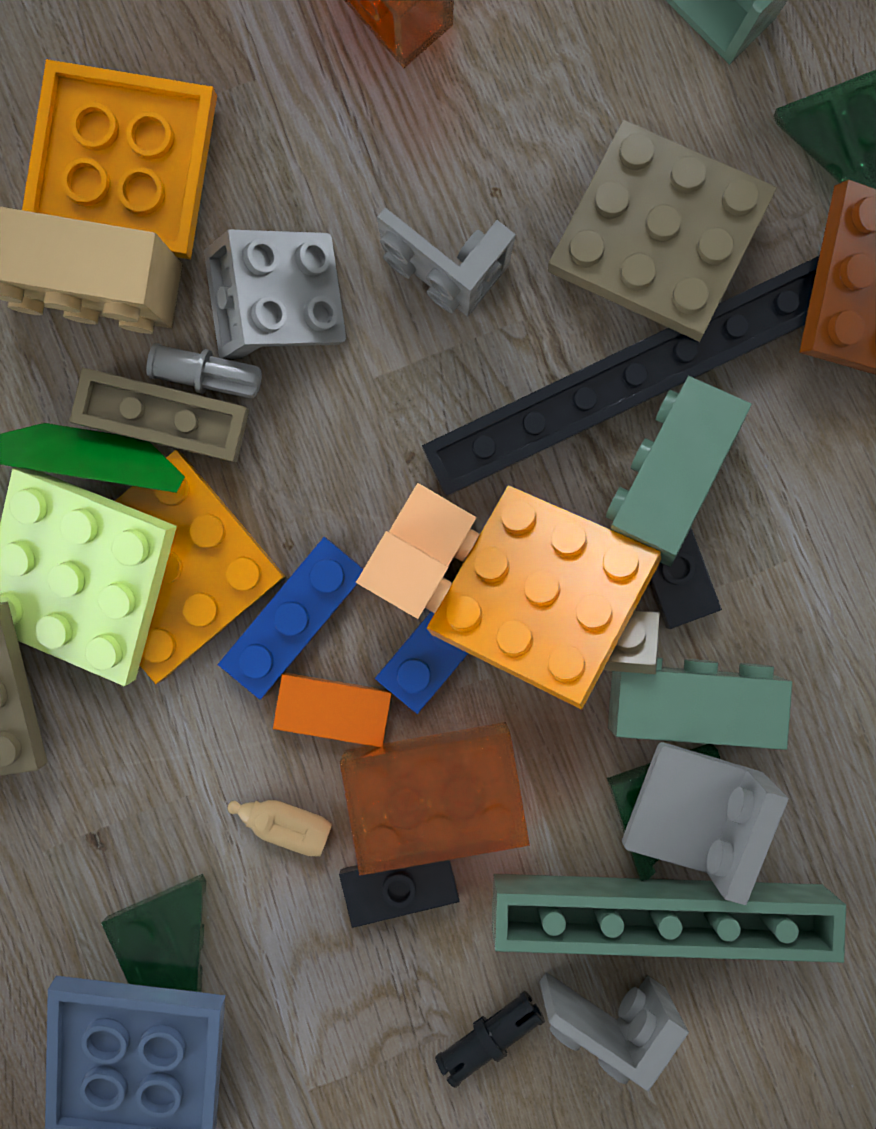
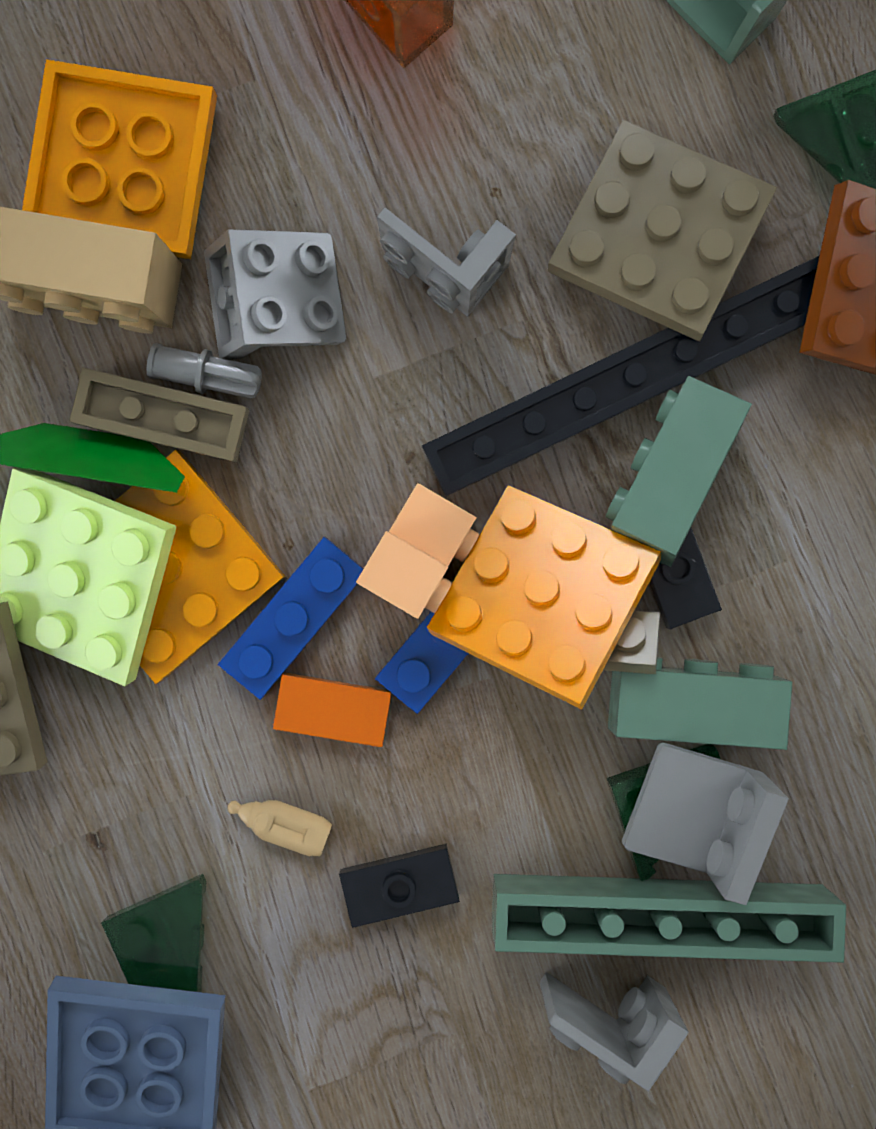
clear orange brick [340,722,530,876] -> none
black pin [435,990,545,1088] -> none

